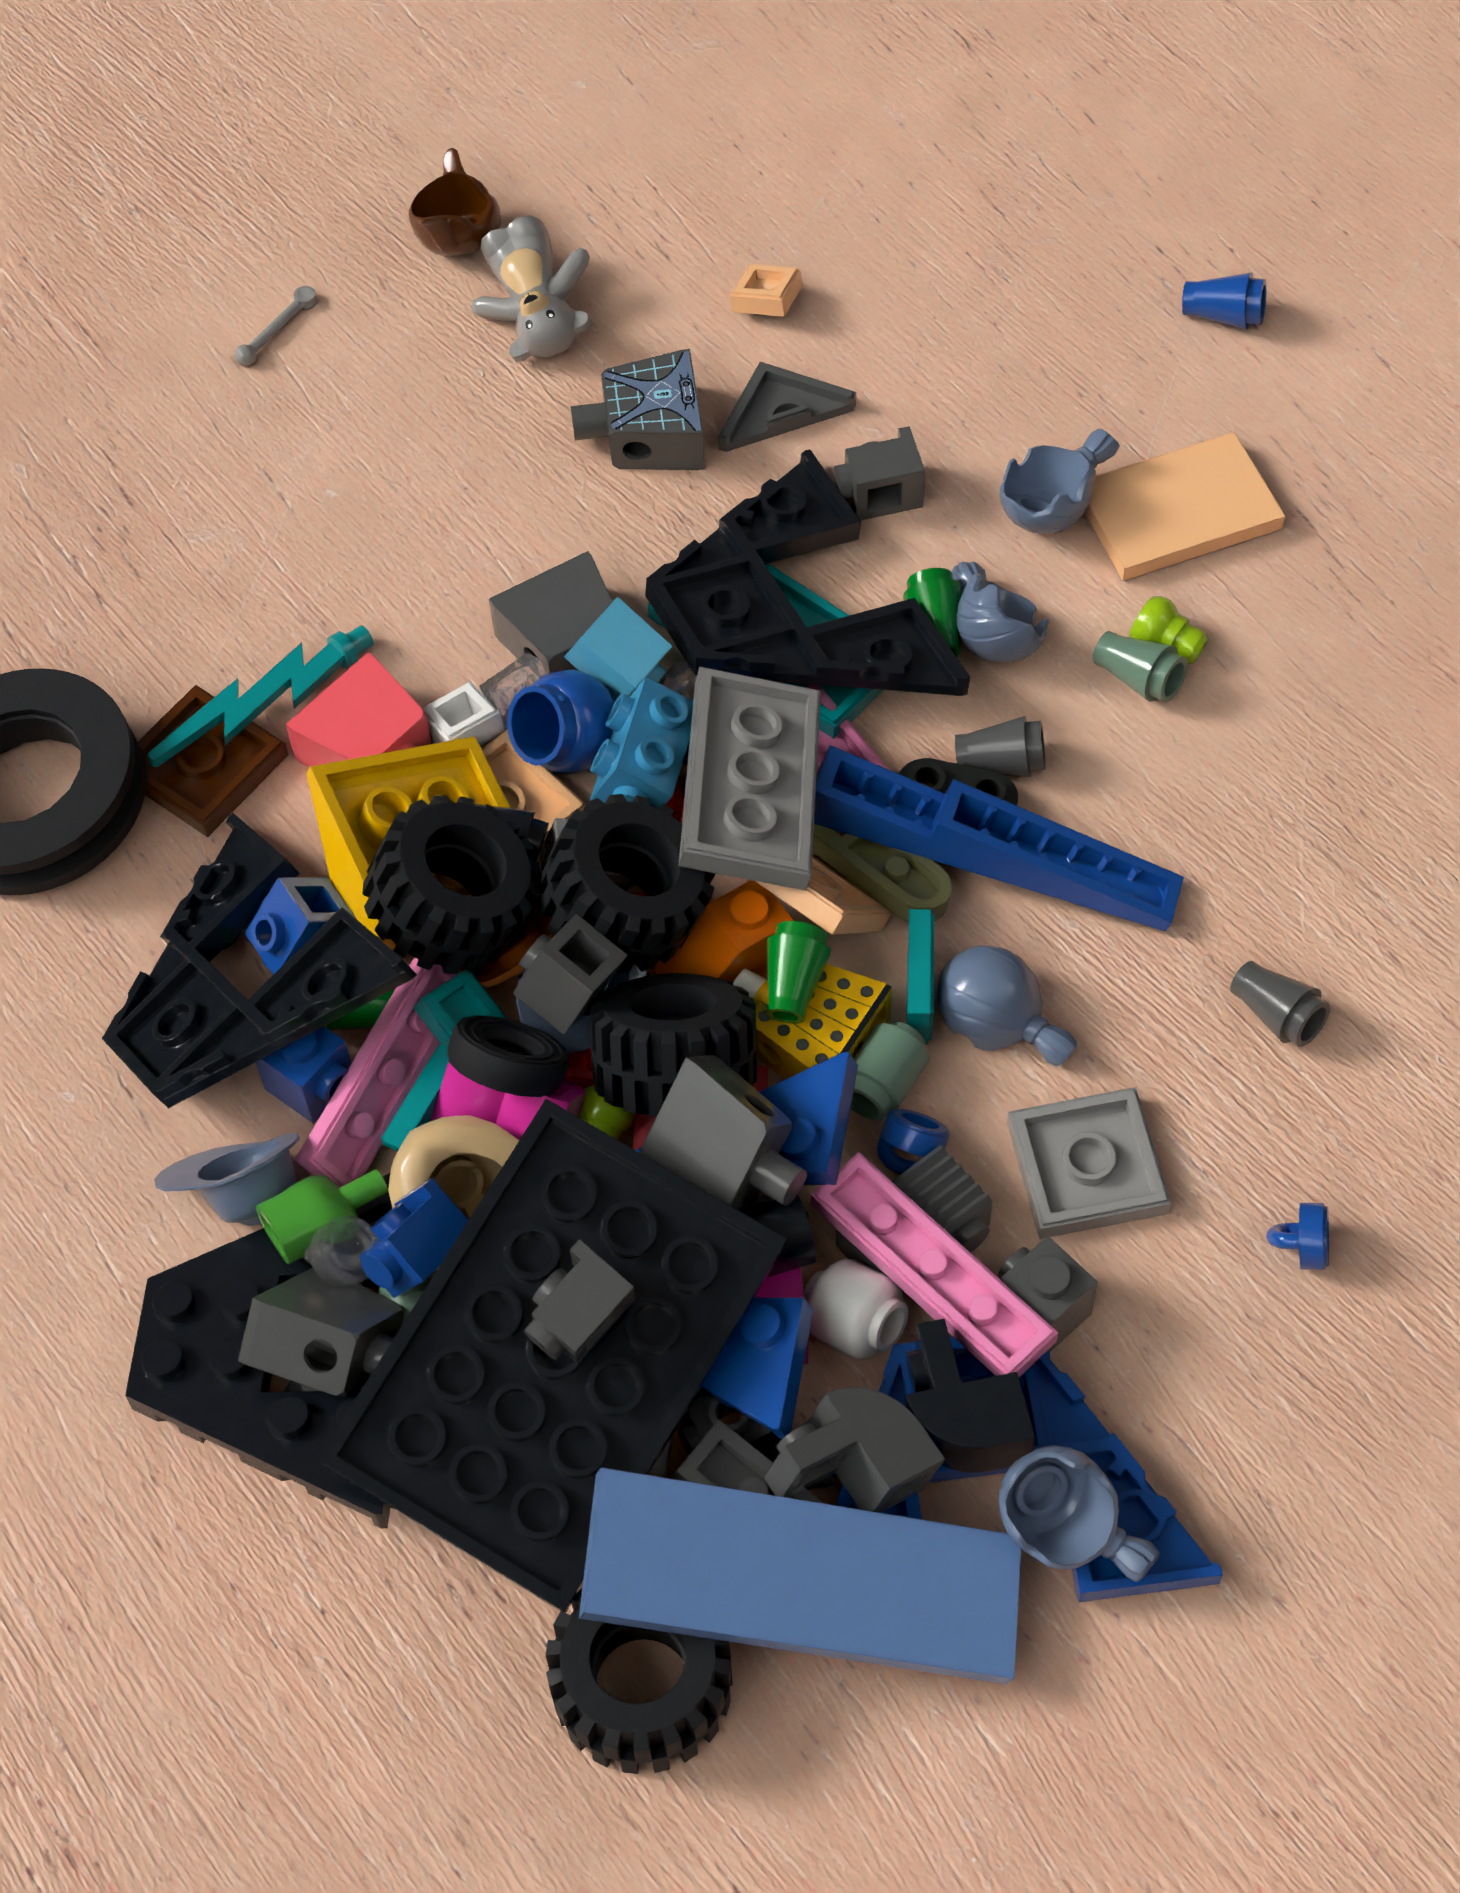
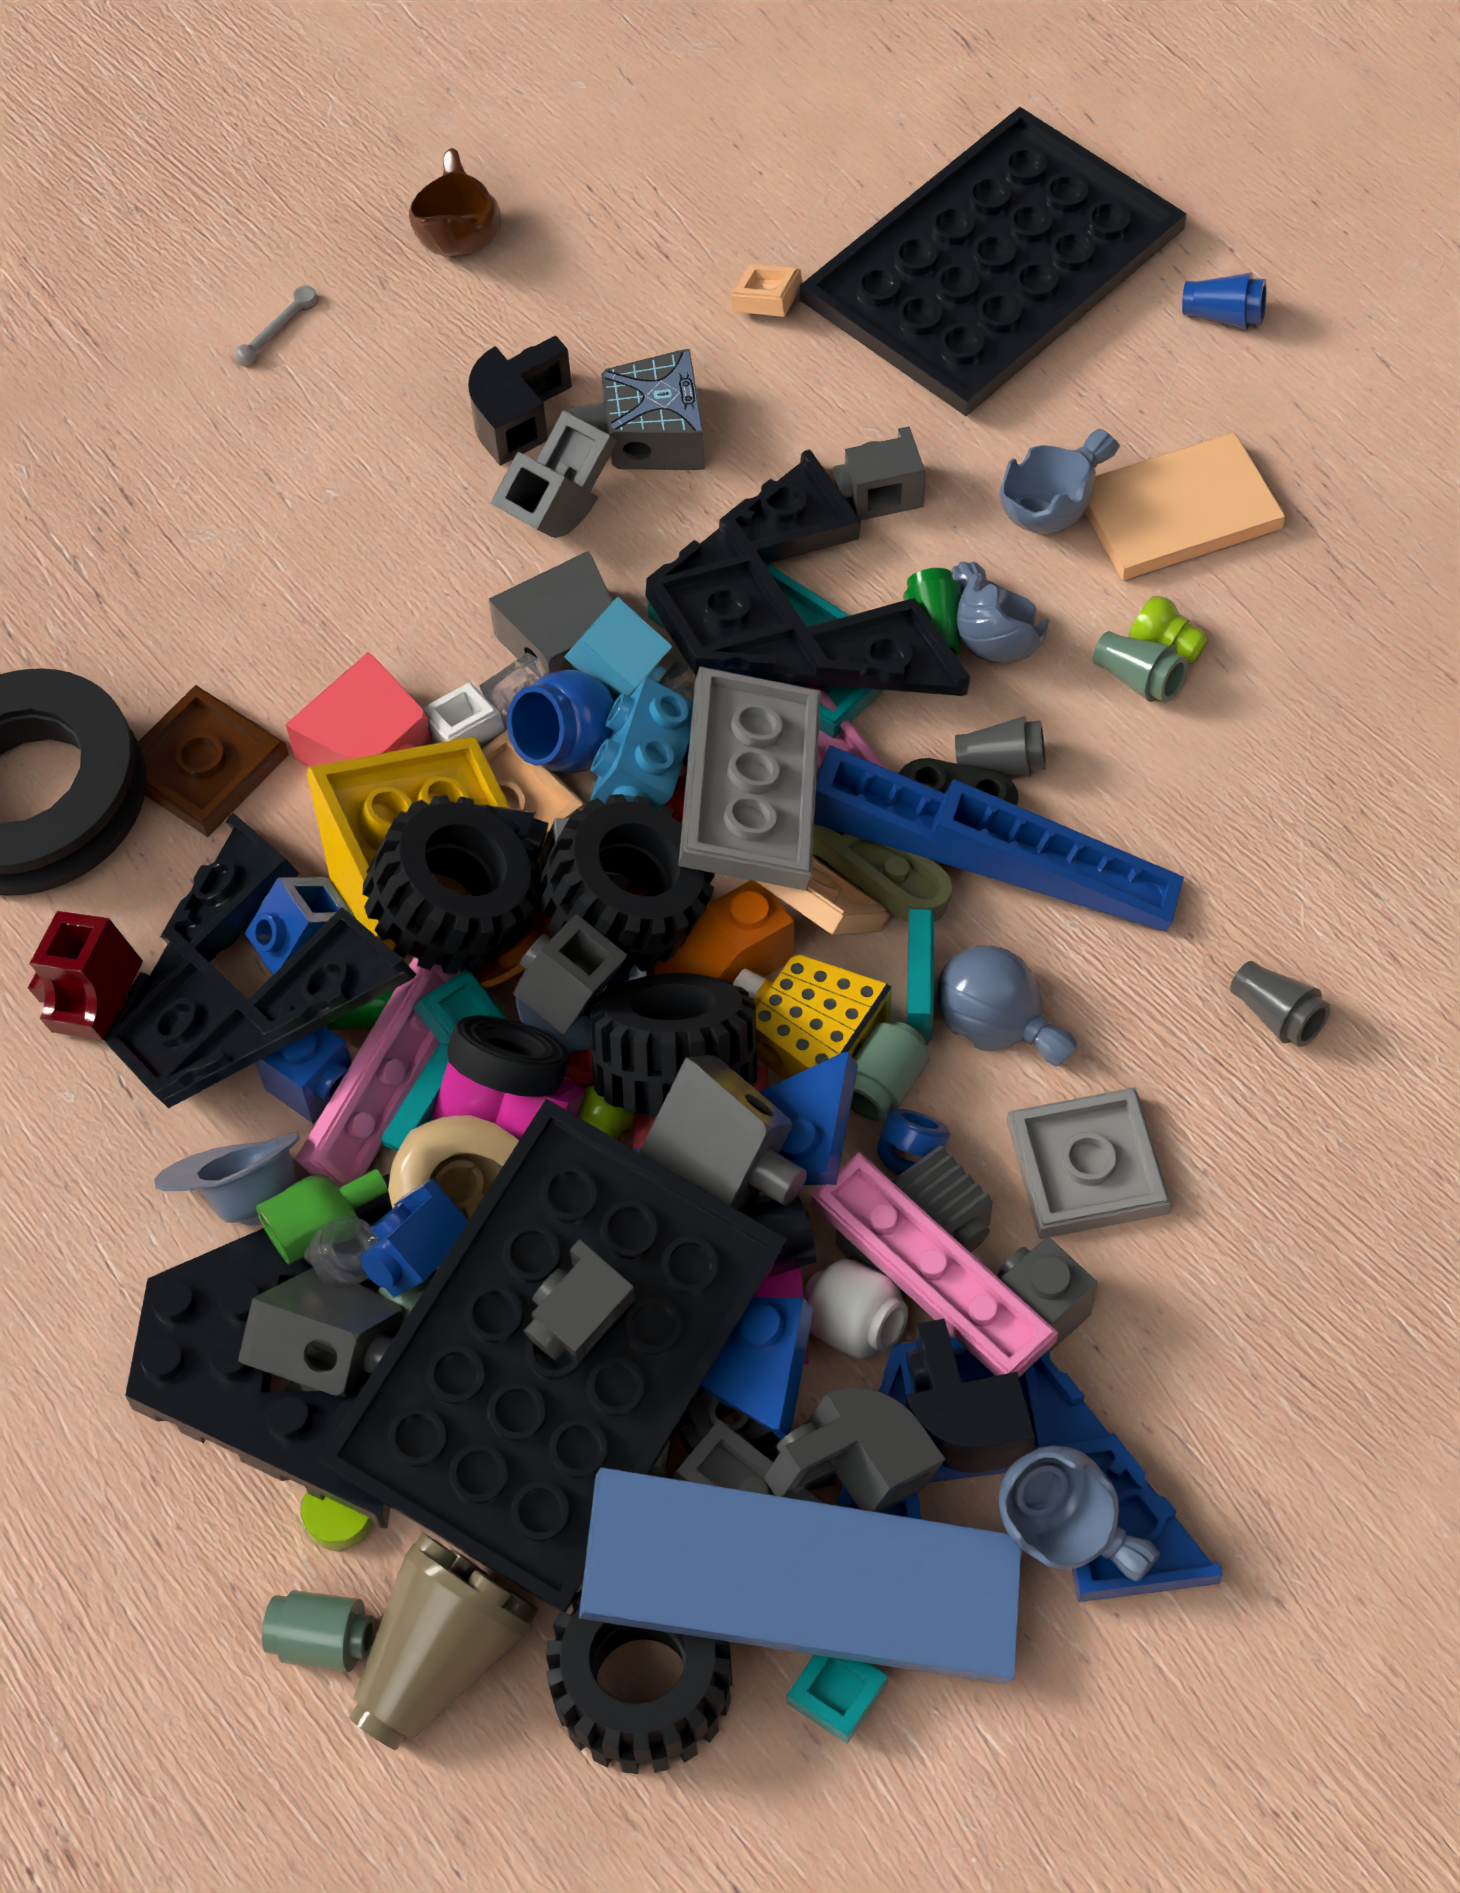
teal piece [148,625,374,767] -> none
light grey piece [471,215,591,362] -> none
dark grey tile [718,362,856,452] -> none
green cone [766,921,831,1024] -> none
blue tile [1266,1203,1329,1270] -> none
none -> dark red brick [28,911,143,1041]
none -> sand green brick [262,1590,375,1672]
none -> lime tile [300,1492,373,1550]
none -> dark tan cone [349,1533,539,1750]
none -> black brick [468,335,572,466]
none -> dark grey brick [490,410,618,538]
none -> teal plate [786,1655,888,1744]
none -> black plate [800,107,1187,416]

